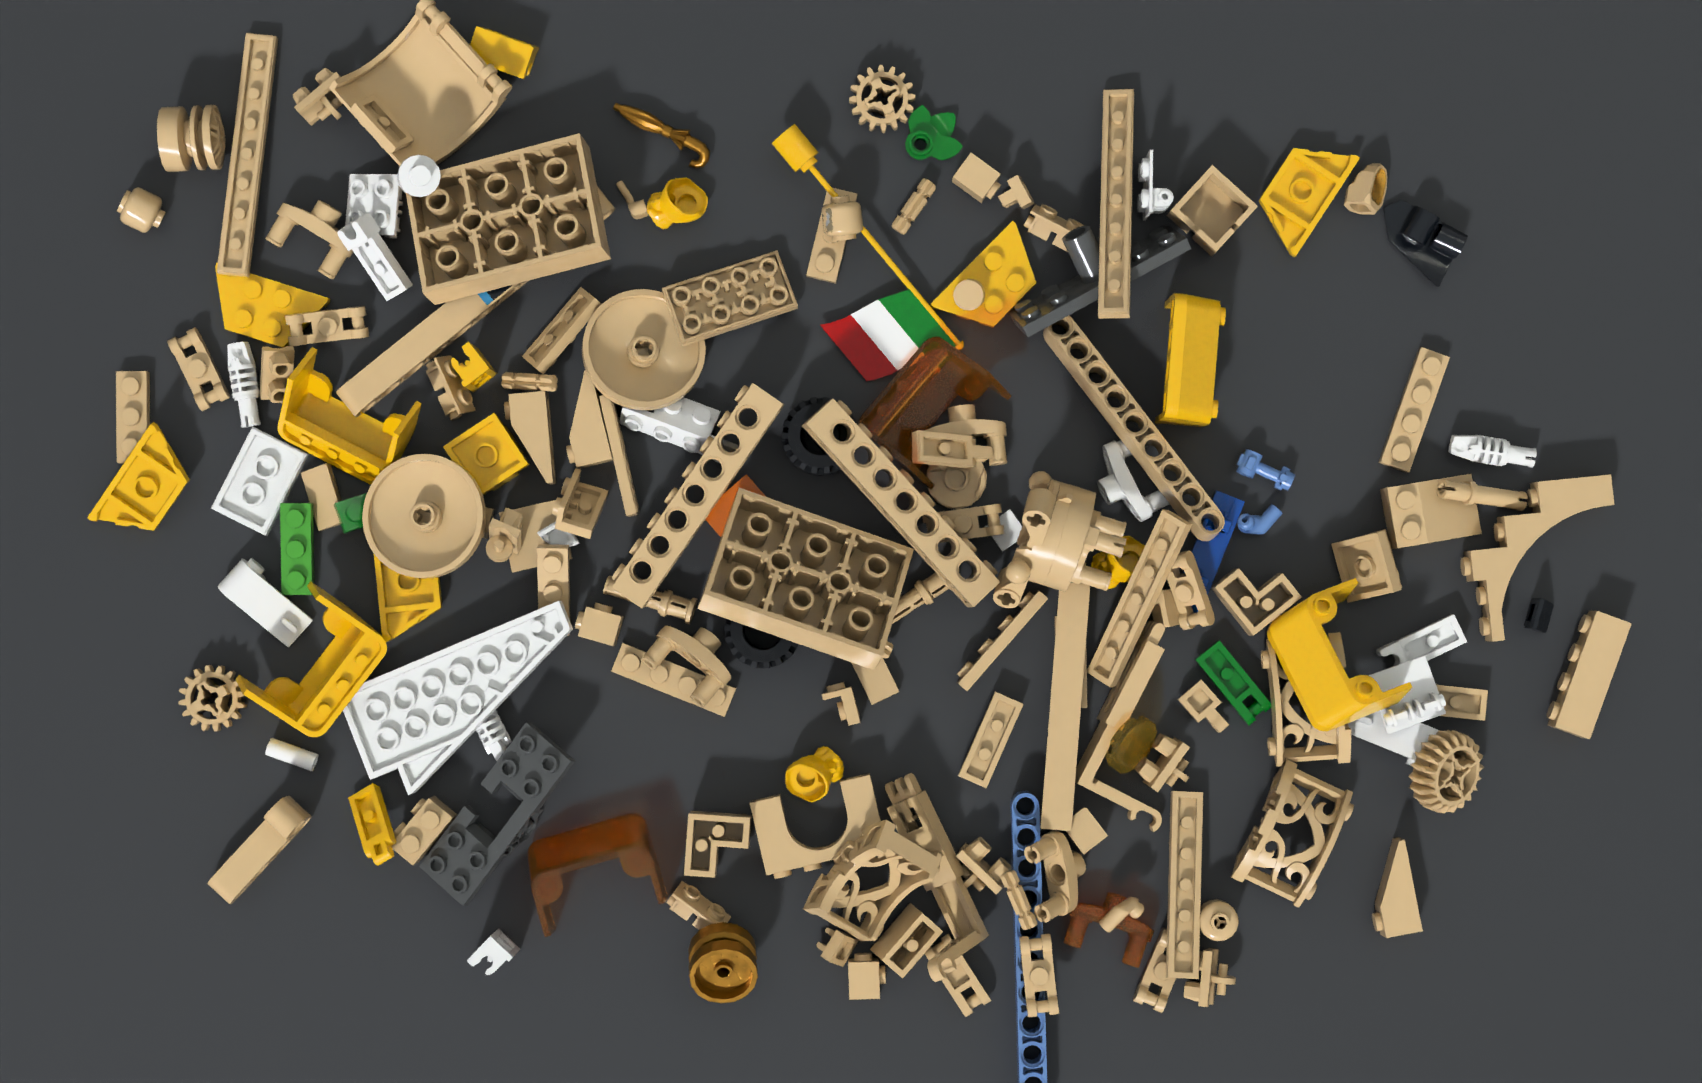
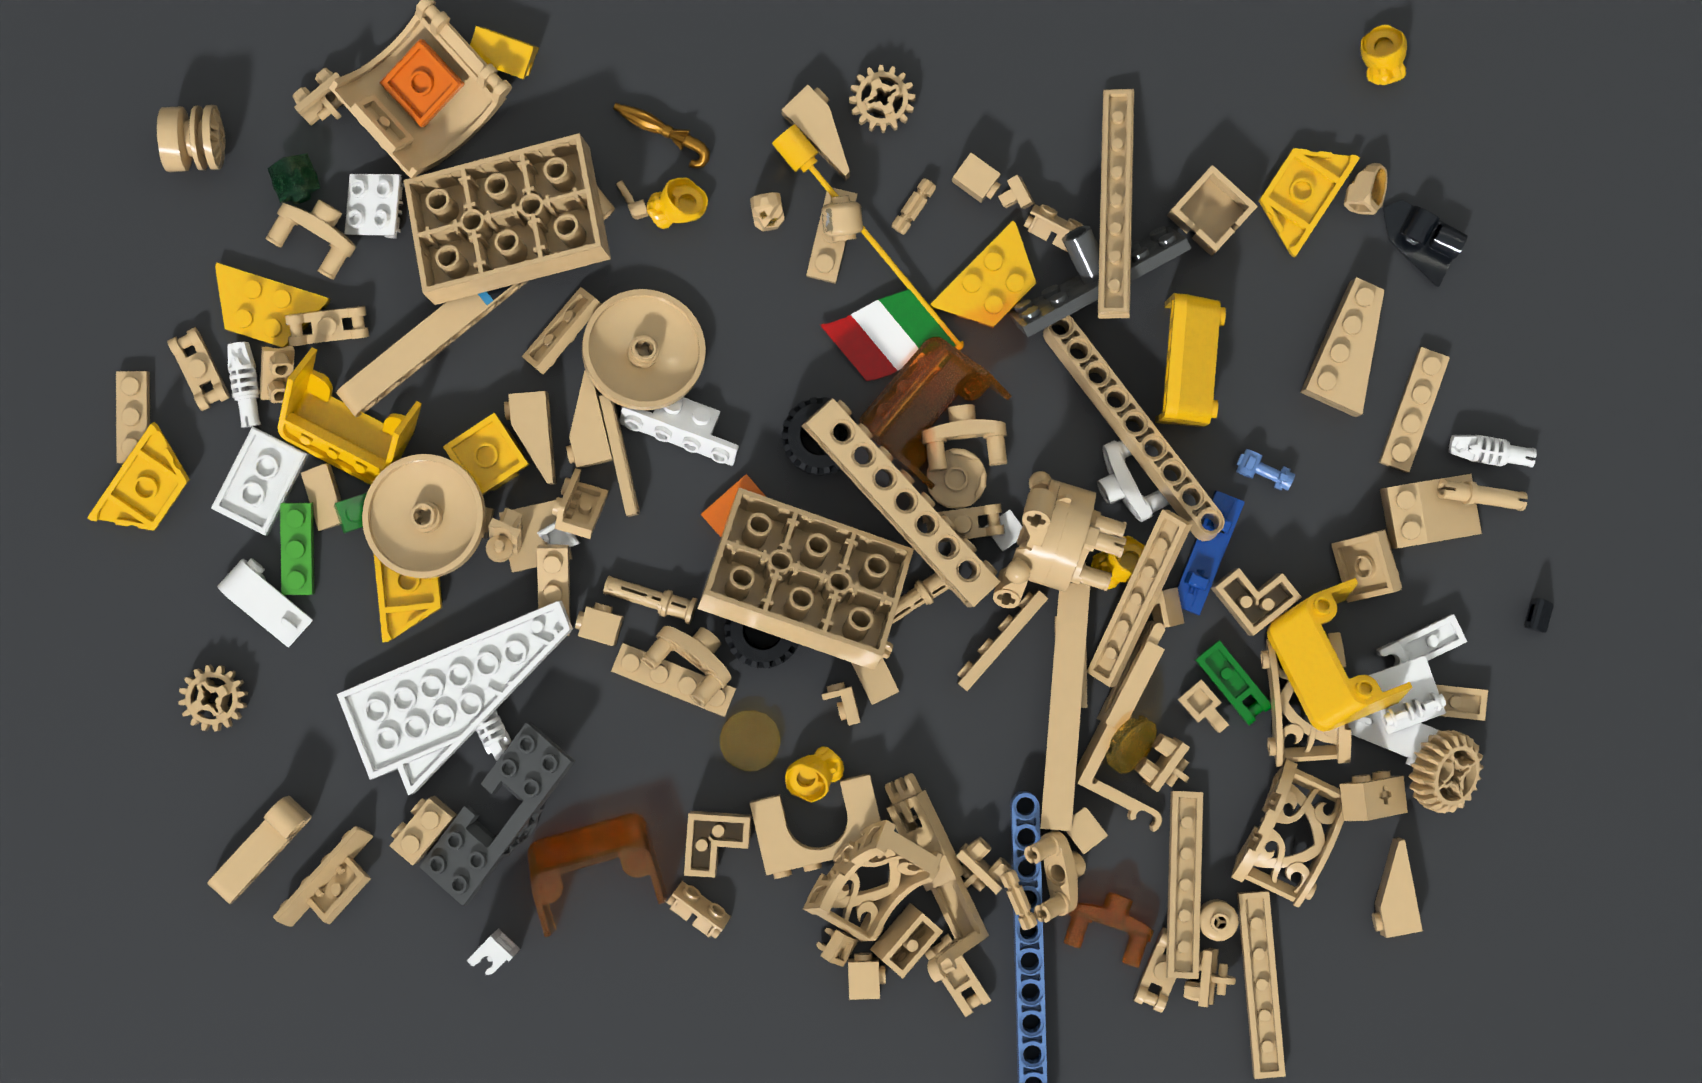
tan head [116,187,166,233] -> none
tan tile [217,33,278,277] -> none
yellow windscreen [235,581,387,737] -> none
white axle [265,738,319,771] -> none
white plate [337,213,413,301] -> none
yellow hinge [348,783,396,866] -> none
white piece [397,155,441,197] -> none
tan hinge [426,355,476,421] -> none
yellow hinge [451,341,497,392] -> none
tan axle [501,372,558,392] -> none
tan brick [611,383,784,608] -> none
tan tile [662,250,798,347] -> none
pearl gold wheel [688,922,758,1004] -> none
green plate [905,105,963,160] -> none
tan hinge [912,430,993,468] -> none
tan tile [953,279,985,311] -> none
tan plate [958,691,1024,788] -> none
tan plate [1019,934,1059,1017] -> none
tan arm [1099,897,1144,933] -> none
white hinge [1137,150,1174,221] -> none
tan plate [1167,550,1215,630] -> none
medium blue arm [1237,504,1283,535] -> none
tan arch [1460,474,1615,642] -> none
tan brick [1547,611,1632,739] -> none
none -> clear green brick [267,153,321,204]
none -> tan bracket [273,826,373,927]
none -> orange tile [379,39,465,127]
none -> clear yellow tile [720,710,781,771]
none -> tan rock [750,192,785,232]
none -> tan slope [781,85,850,181]
none -> tan plate [1237,890,1286,1079]
none -> tan wedge [1300,277,1384,417]
none -> tan brick [1340,771,1408,821]
none -> yellow hair [1360,25,1407,85]

